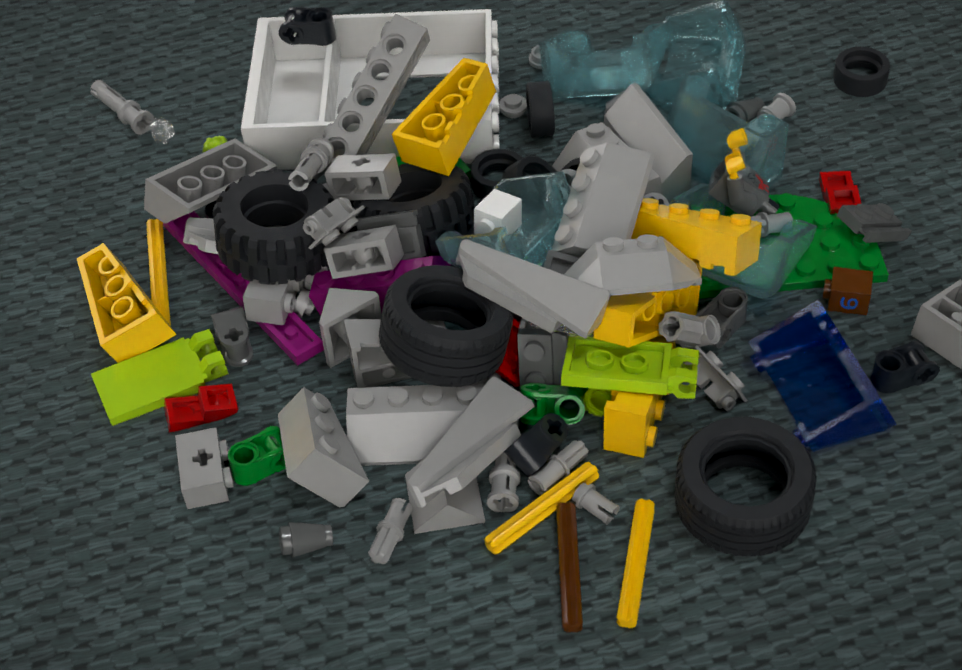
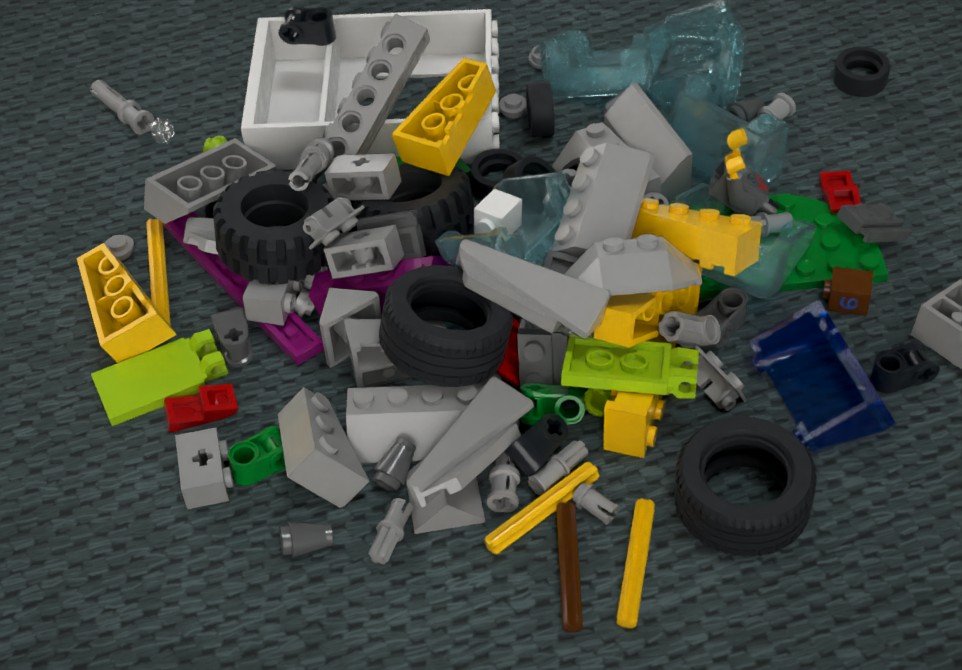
none -> light grey plate [104,235,135,261]
none -> dark grey cone [372,438,416,493]

